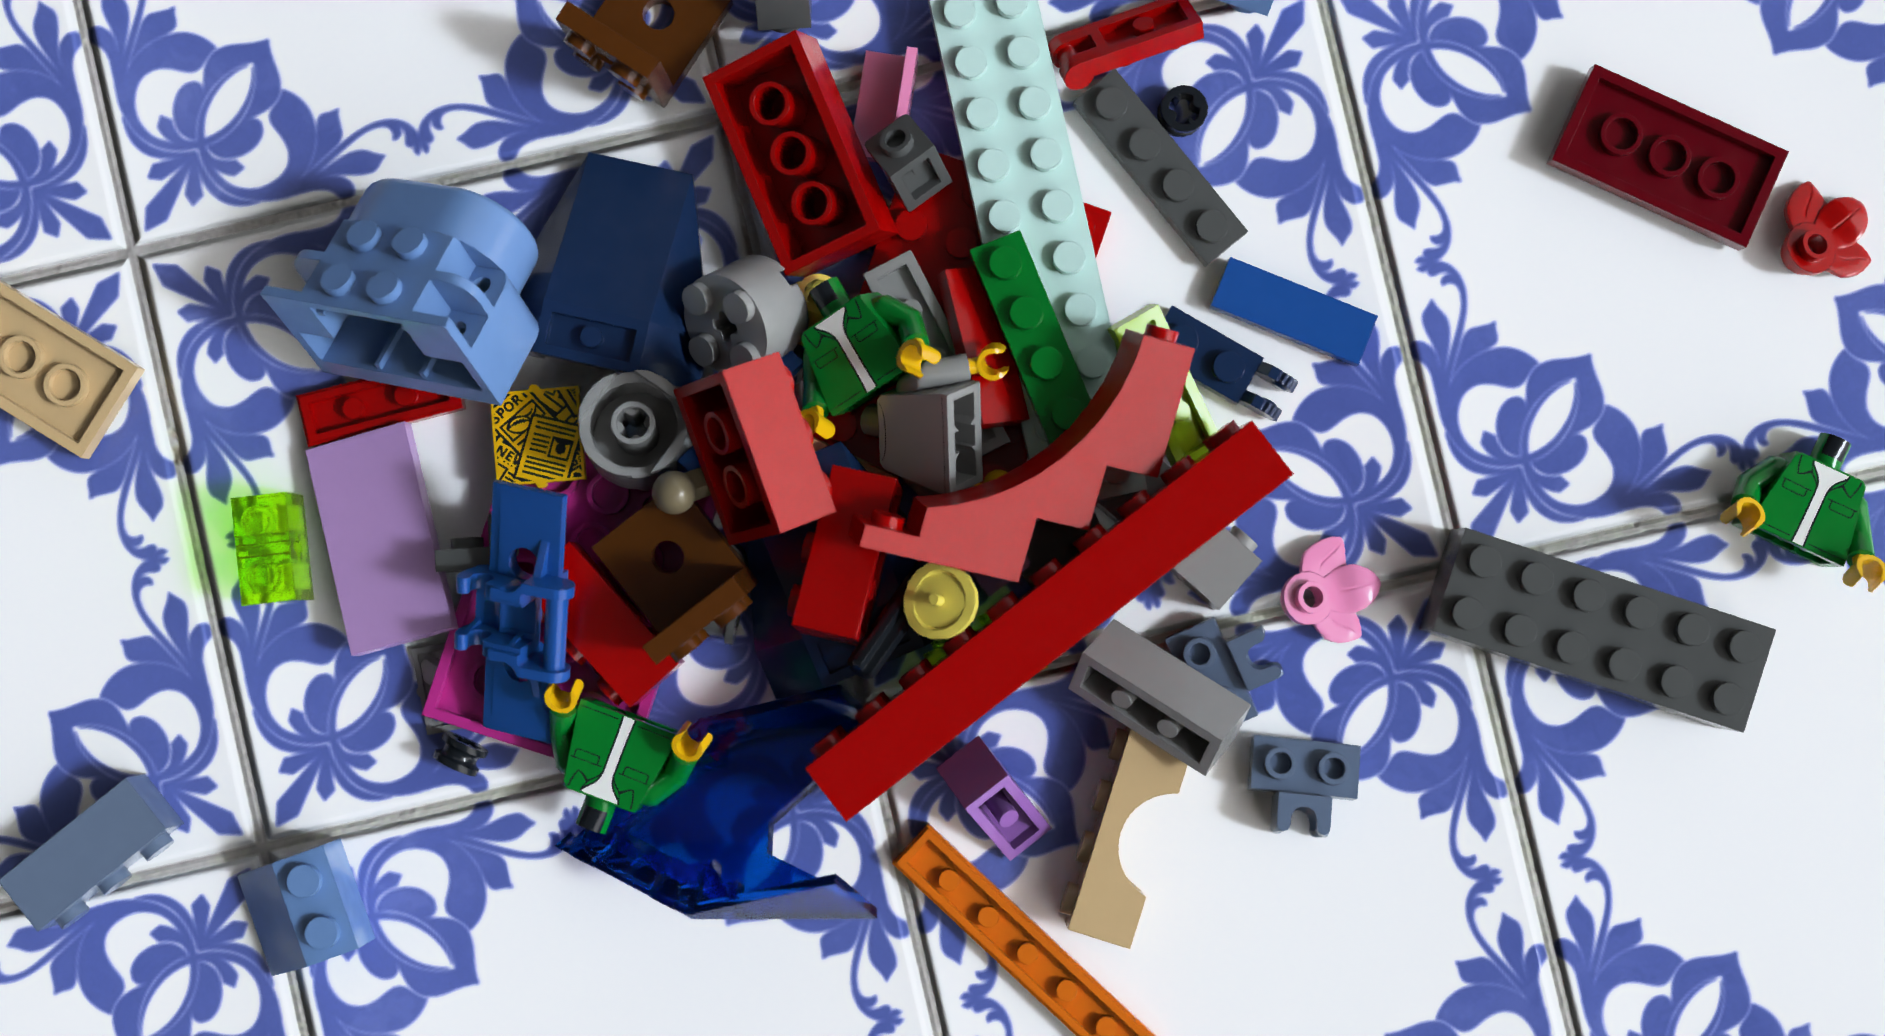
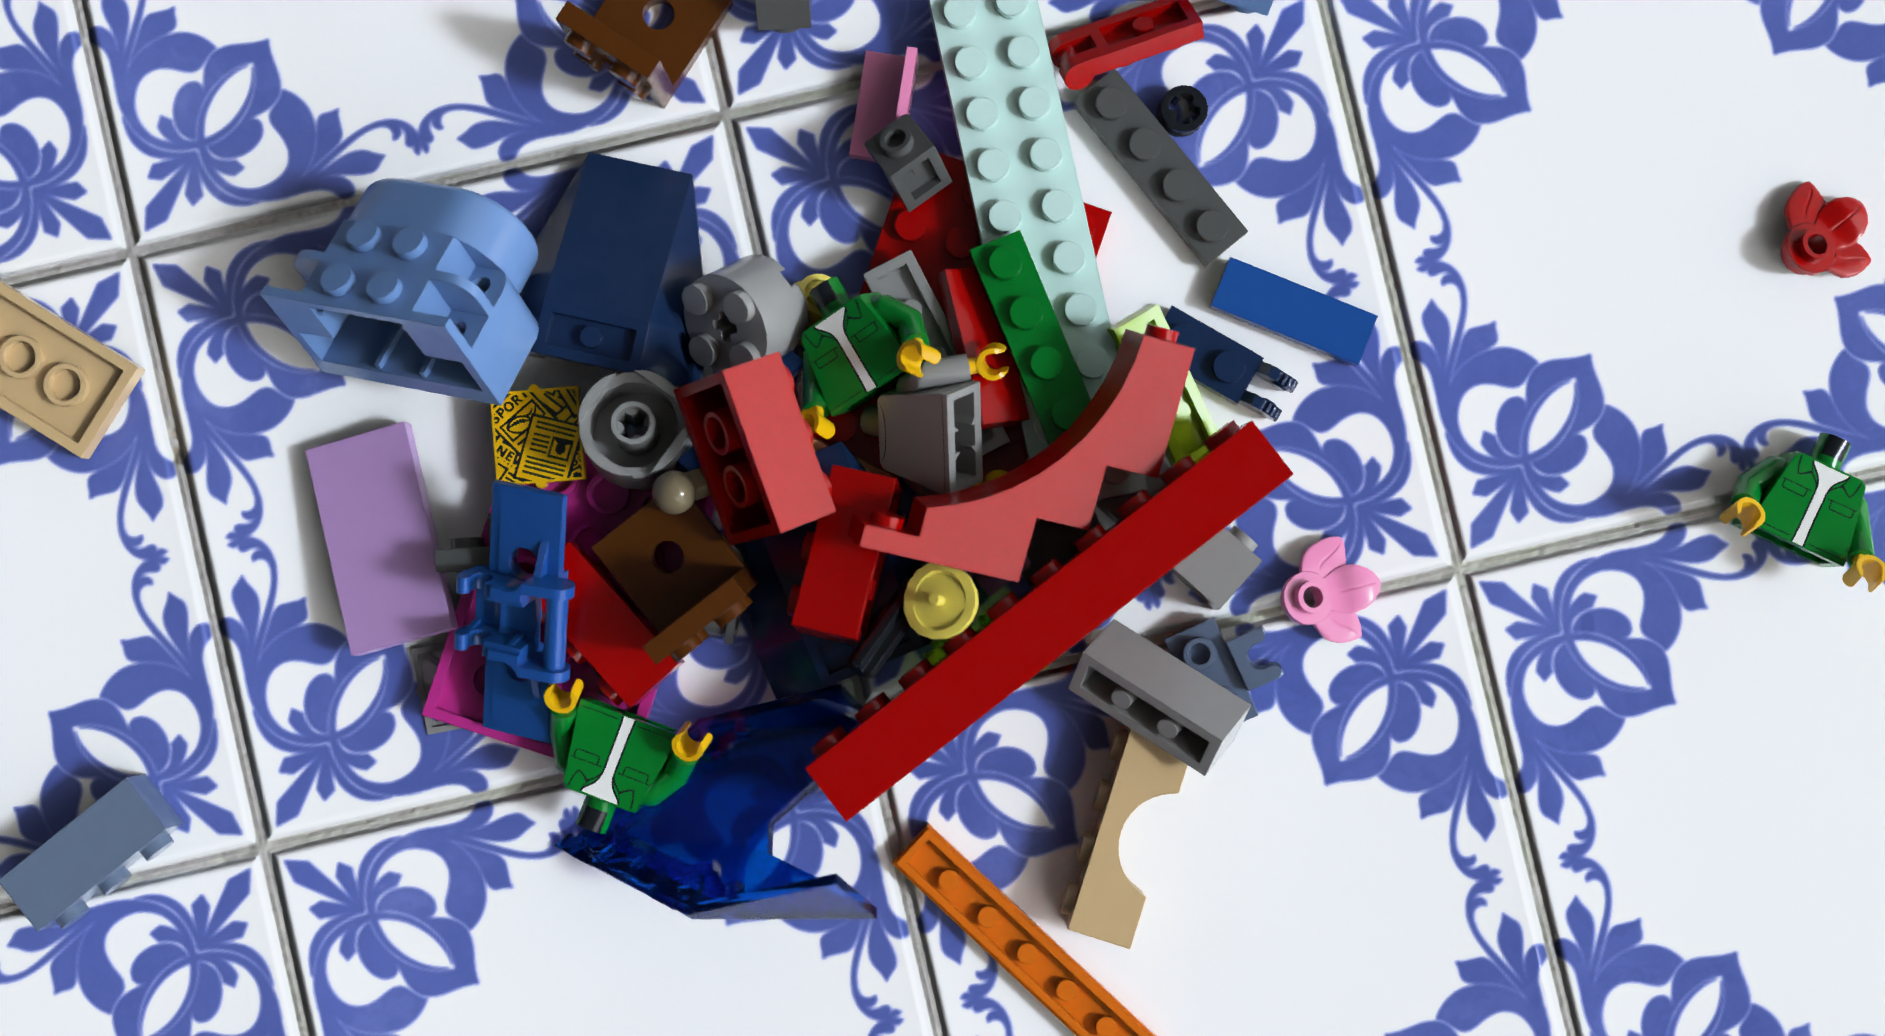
clear neon green brick [230,492,314,606] -> none
medium blue slope [237,838,375,976] -> none
red tile [296,379,467,448] -> none
black bush [432,731,488,777] -> none
red brick [702,30,899,277] -> none
medium lavender slope [936,735,1052,861] -> none
sand blue plate [1247,735,1361,838] -> none
dark grey brick [1419,527,1776,733] -> none
dark red plate [1546,64,1789,251] -> none

